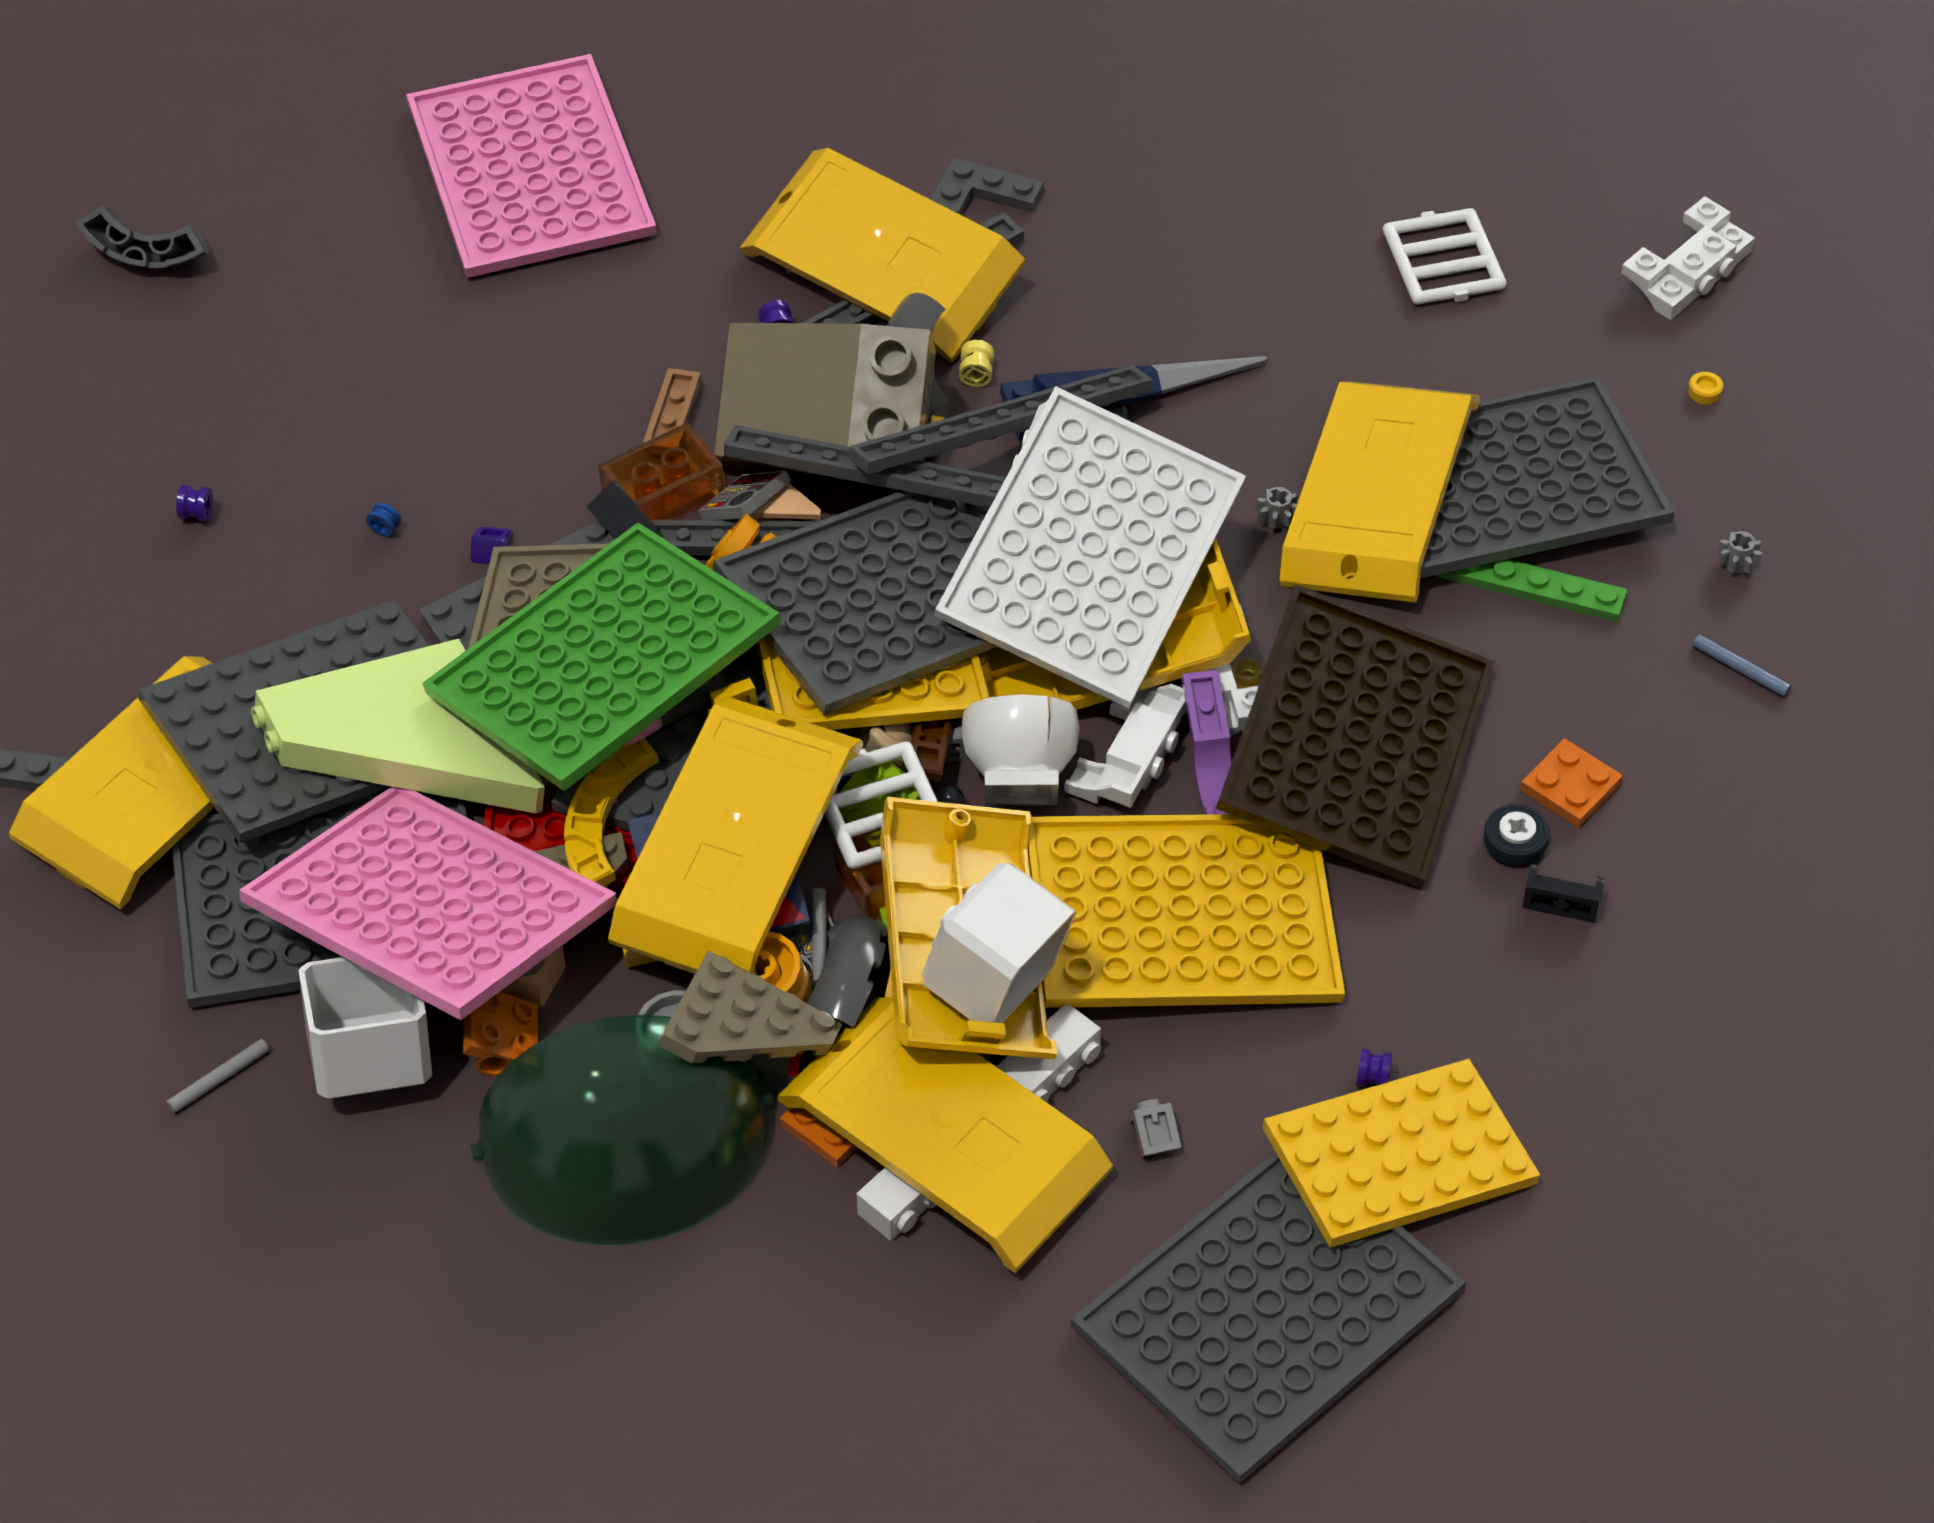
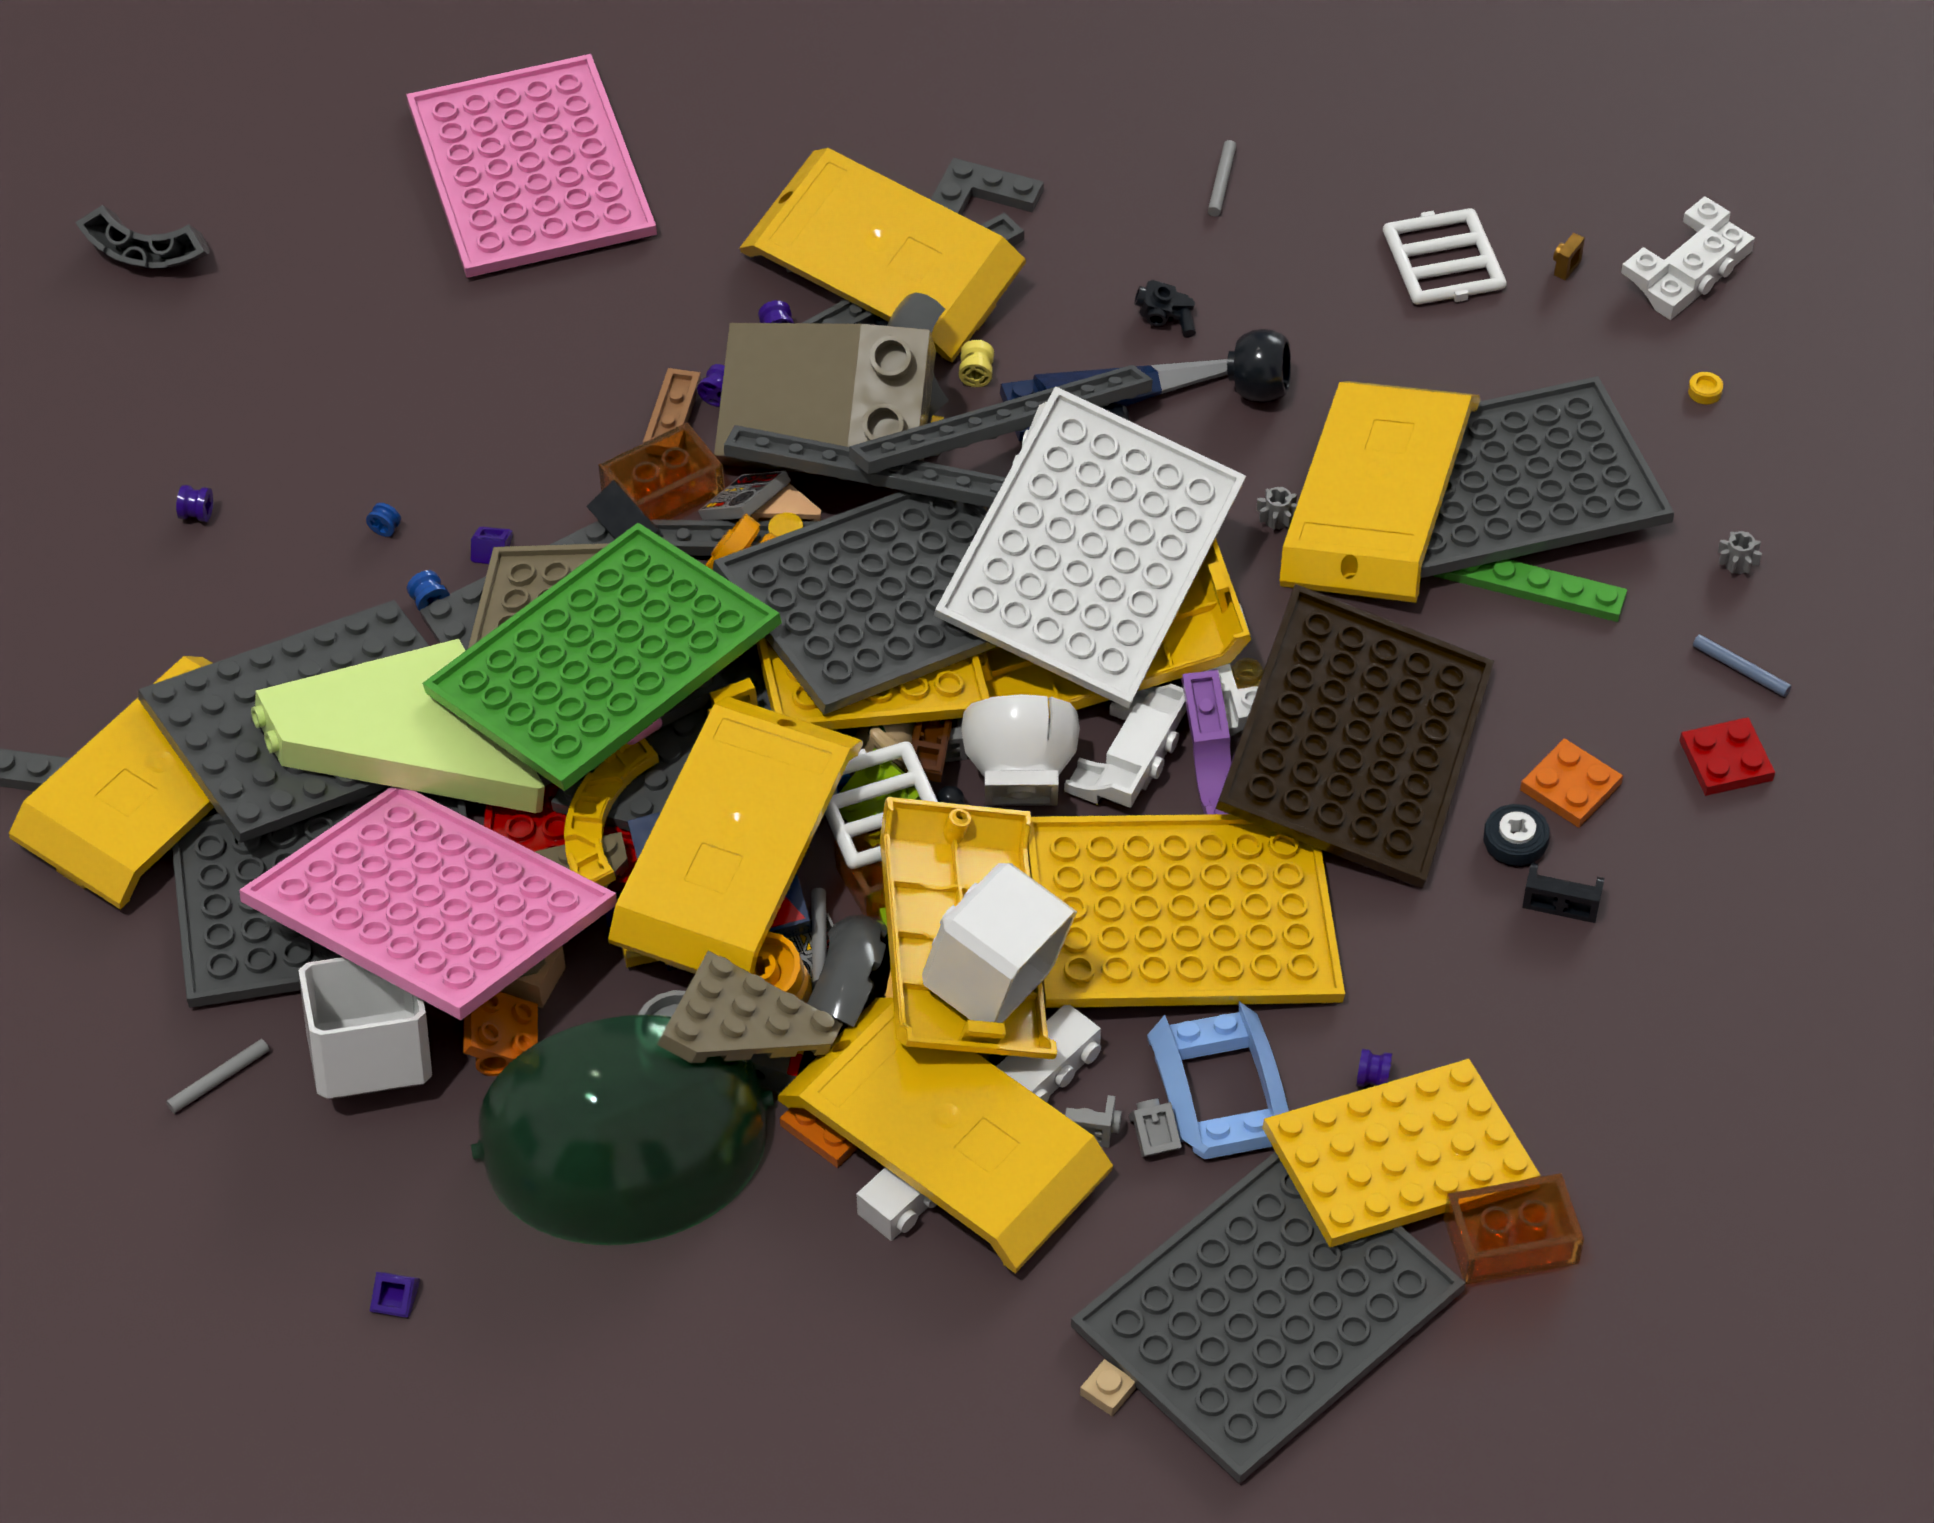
none -> dark purple slope [370,1272,420,1318]
none -> blue wheel [406,570,450,611]
none -> dark purple wheel [697,364,725,407]
none -> yellow tile [768,513,803,537]
none -> light grey bracket [1065,1095,1122,1148]
none -> tan plate [1080,1359,1136,1417]
none -> black piece [1134,280,1196,337]
none -> light blue wedge [1147,1001,1289,1160]
none -> light grey bar [1208,140,1237,217]
none -> black wheel [1227,329,1291,403]
none -> clear orange brick [1444,1173,1584,1285]
none -> pearl gold plate [1553,233,1585,281]
none -> red plate [1679,717,1775,796]

